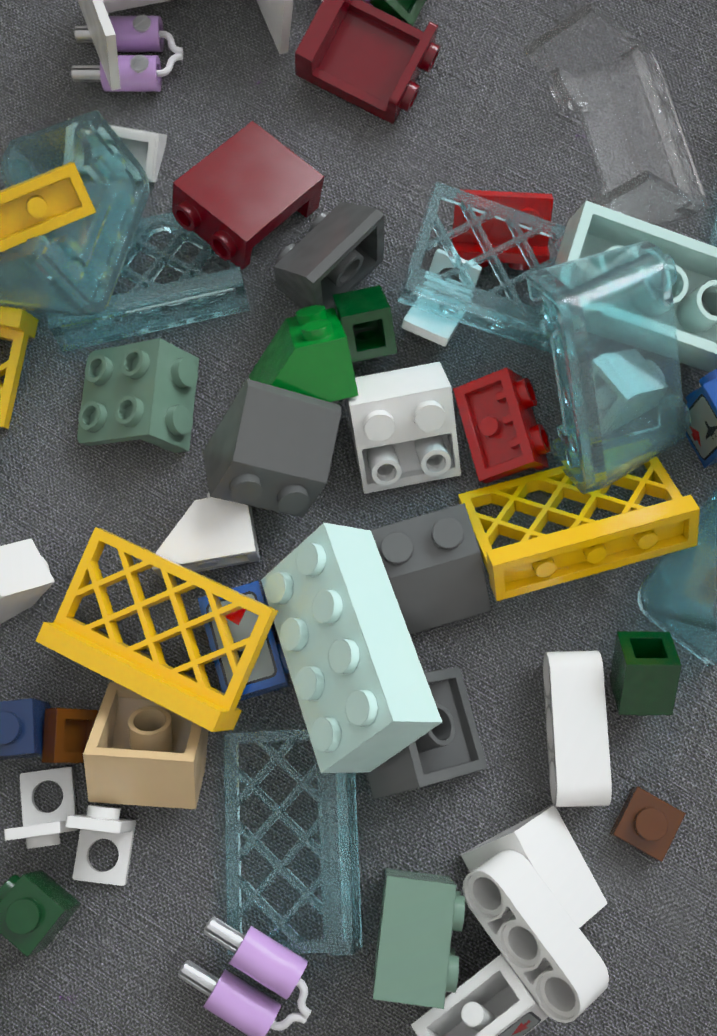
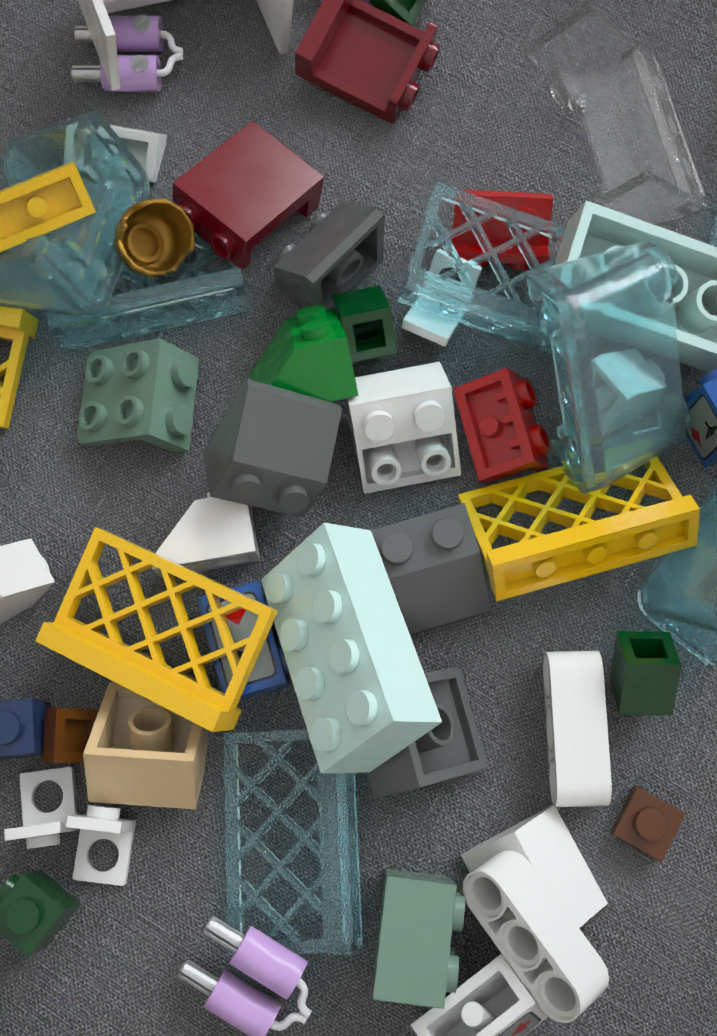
none -> pearl gold hair [113,198,195,278]

